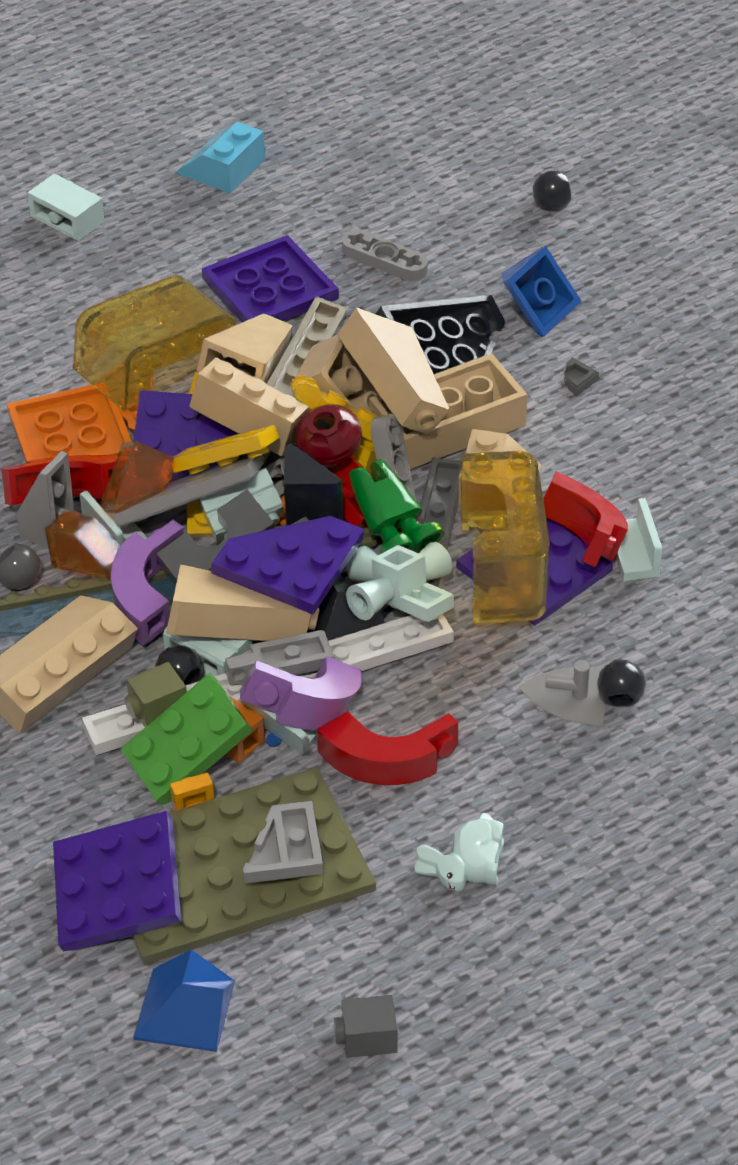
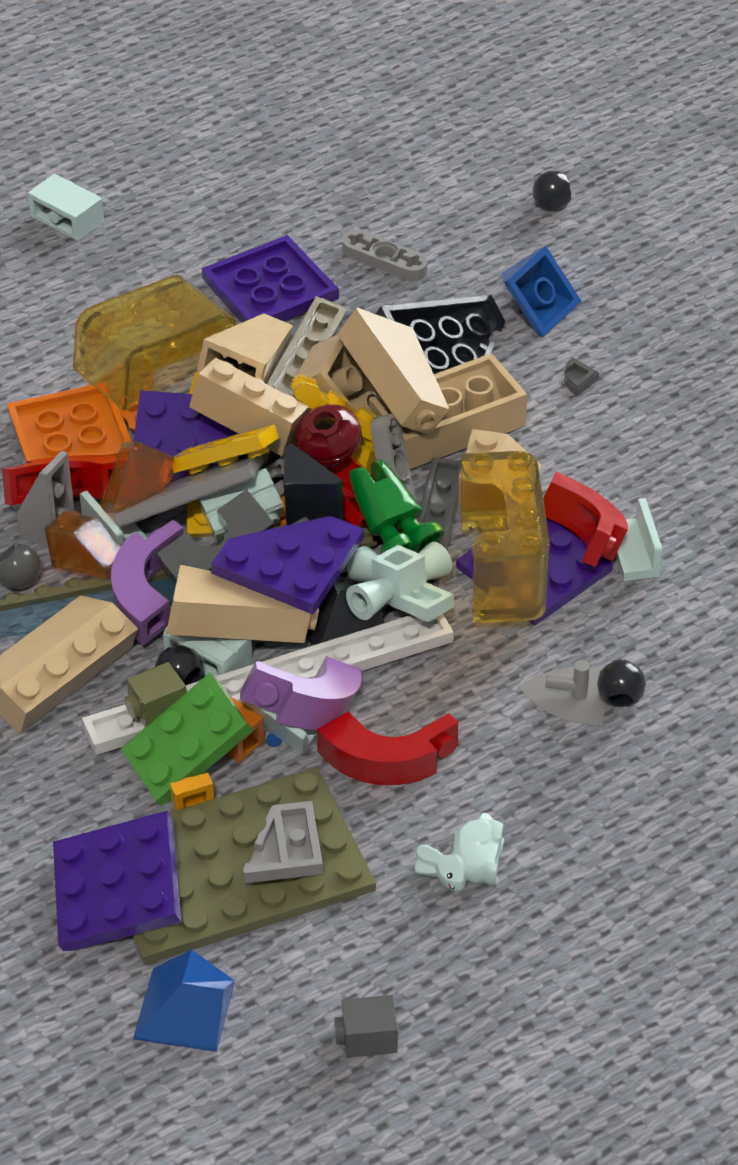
medium azure slope [177,122,265,193] -> none
light grey hinge [225,630,335,685] -> none

